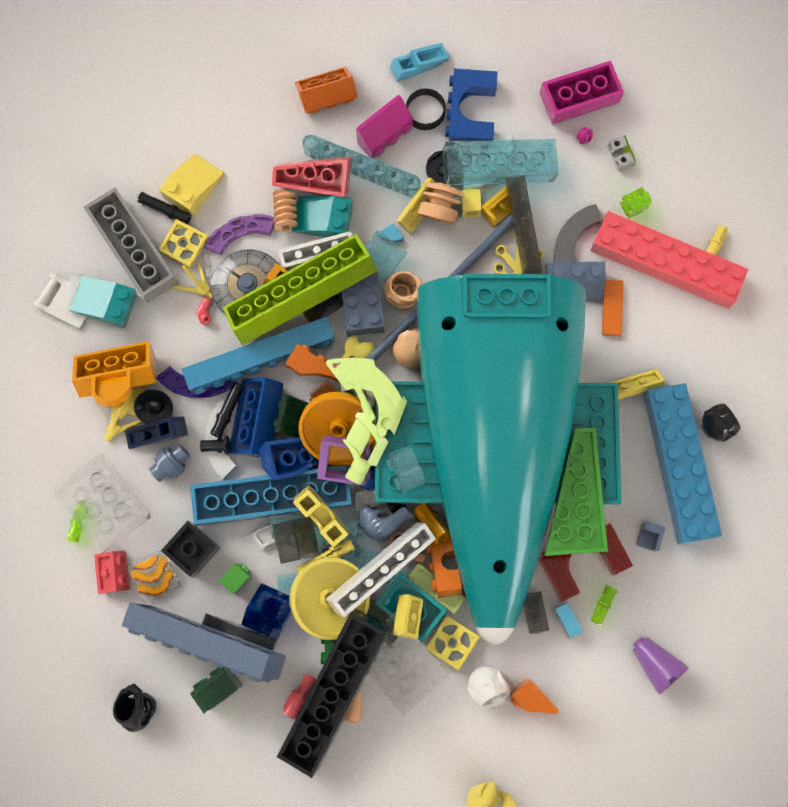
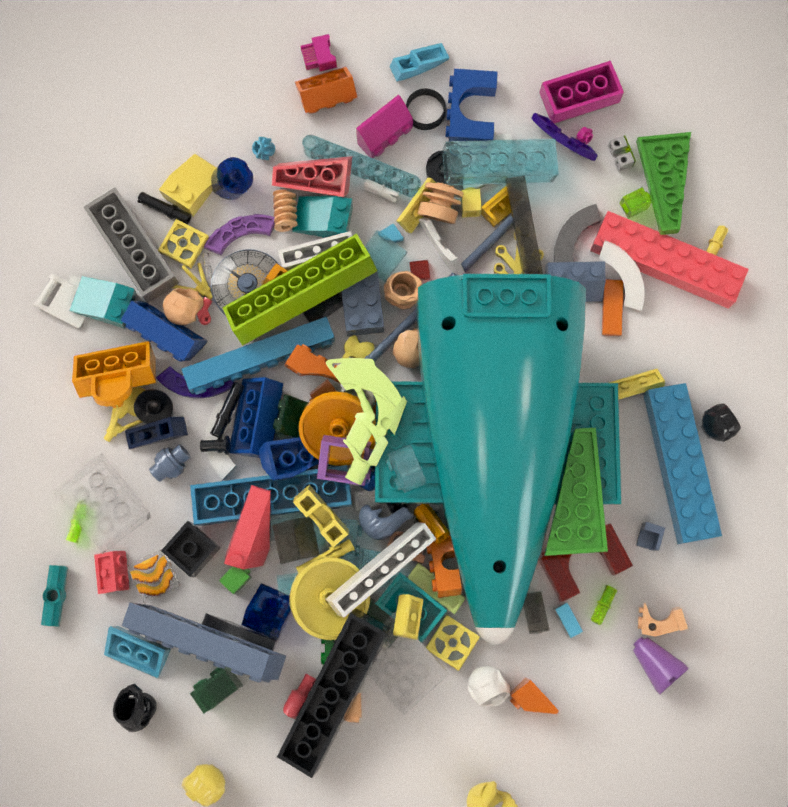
none -> teal piece [41,565,68,627]
none -> medium azure slope [104,626,171,678]
none -> blue slope [120,301,208,362]
none -> light nougat helmet [163,288,204,325]
none -> light yellow helmet [181,764,225,807]
none -> clear blue brick [211,157,253,200]
none -> coral wedge [224,485,271,570]
none -> medium azure gear [252,137,275,160]
none -> dark pink piece [300,34,337,72]
none -> white axle [363,179,400,203]
none -> clear red tile [409,260,430,280]
none -> white tile [419,217,465,275]
none -> dark purple tile [531,113,598,161]
none -> white tile [599,240,645,311]
none -> bright green wing [636,132,691,235]
none -> light nougat tile [638,603,688,637]

